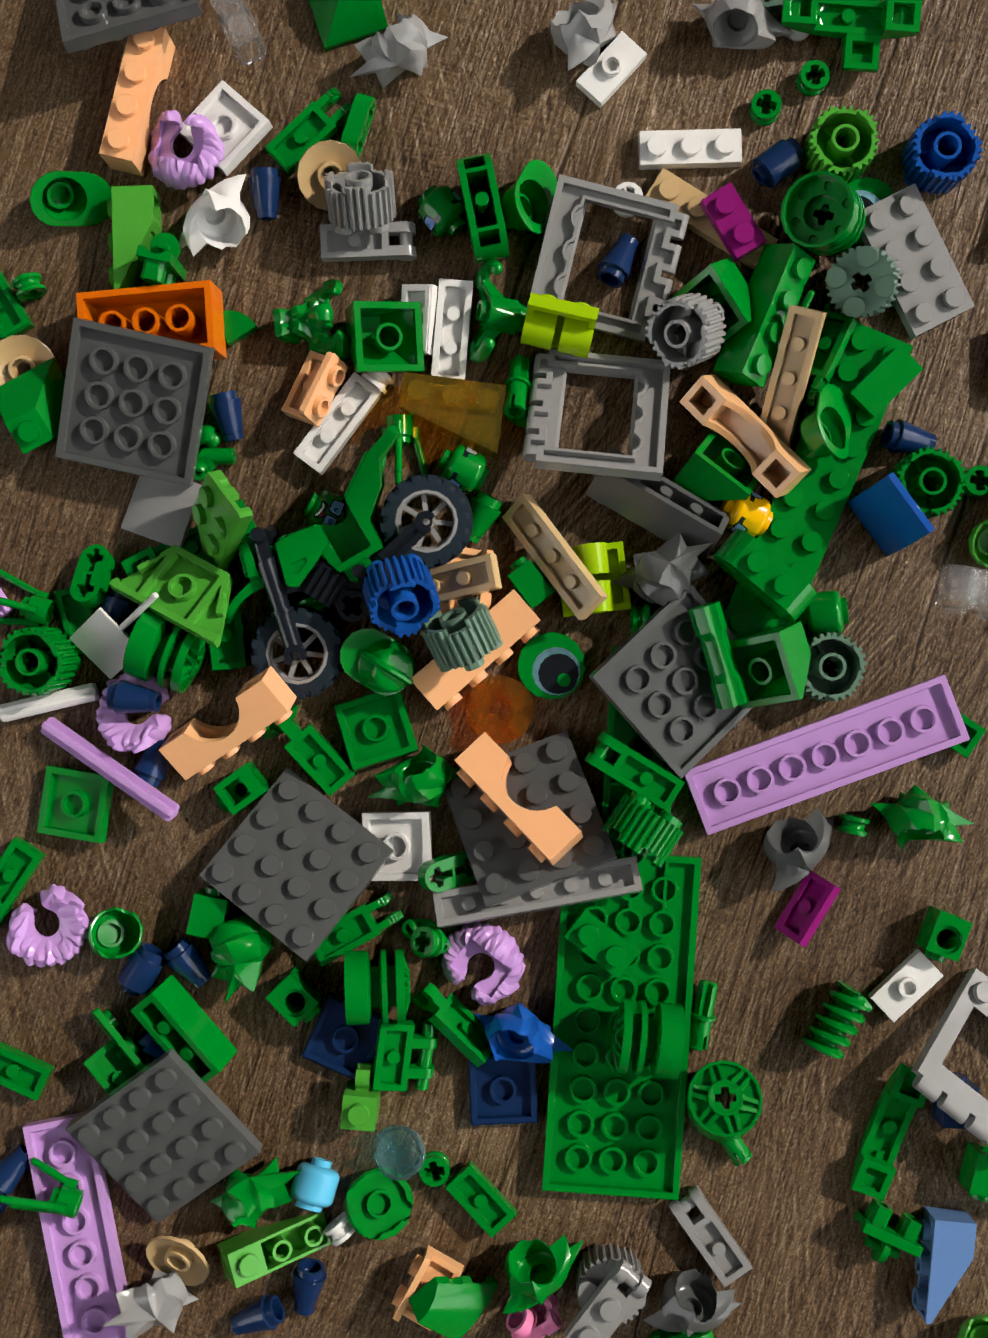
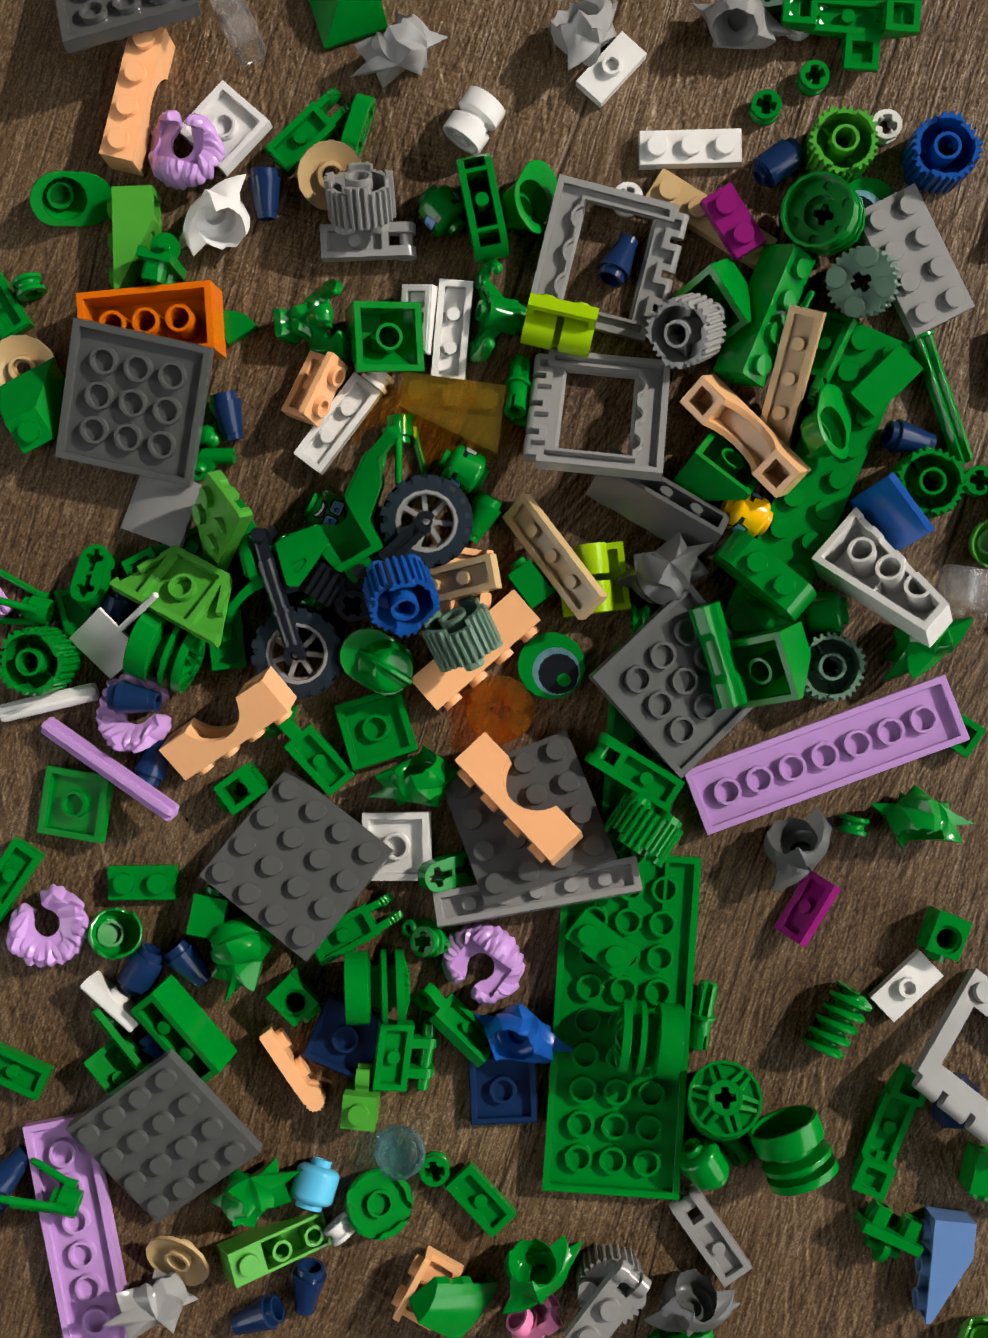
none -> white plate [80,970,141,1032]
none -> green plate [108,864,179,900]
none -> light nougat hinge [259,1022,326,1112]
none -> white wheel [443,86,505,155]
none -> green head [679,1136,730,1191]
none -> green wheel [748,1104,839,1196]
none -> white wedge [811,507,953,648]
none -> white bush [872,109,902,146]
none -> green hair [882,617,973,681]
none -> green axle [907,330,973,464]

